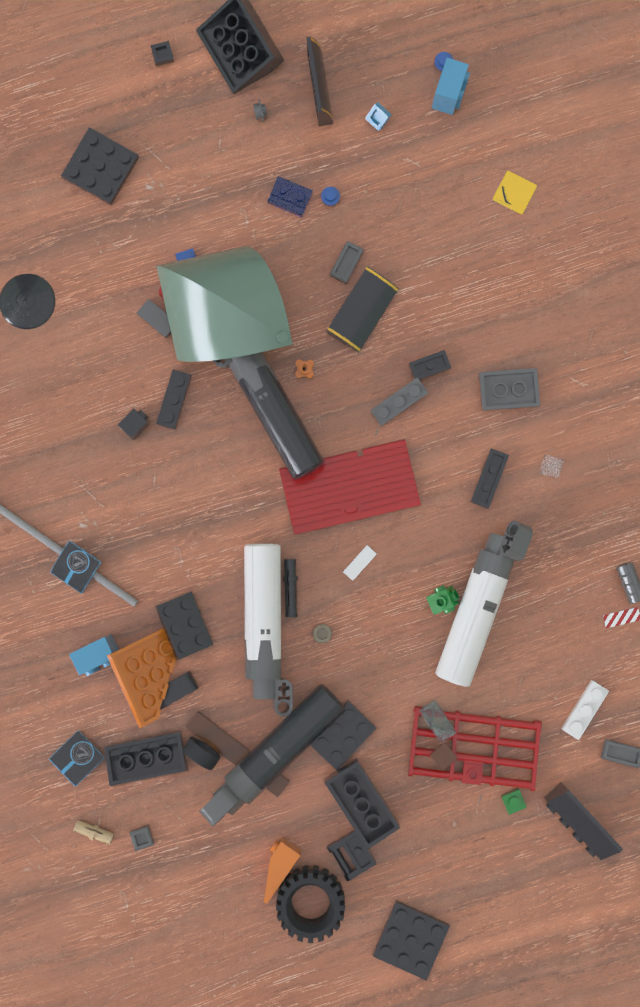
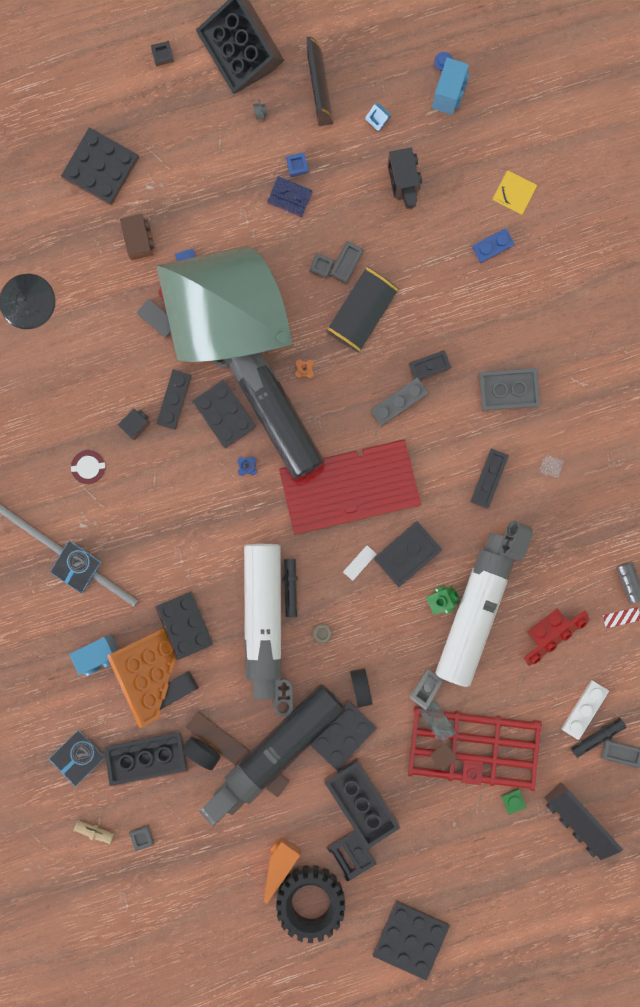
blue plate [321,186,340,206] -> none
none -> sticker [71,450,105,484]
none -> reddish brown brick [120,214,155,260]
none -> black plate [192,380,256,448]
none -> blue plate [237,456,257,476]
none -> blue plate [286,152,309,177]
none -> dark grey tile [309,253,334,279]
none -> black tyre [350,668,373,708]
none -> black plate [373,521,442,587]
none -> black hinge [387,147,422,210]
none -> light grey slope [410,669,443,710]
none -> blue plate [472,228,515,264]
none -> red bracket [524,608,589,666]
none -> black pin [570,717,627,758]

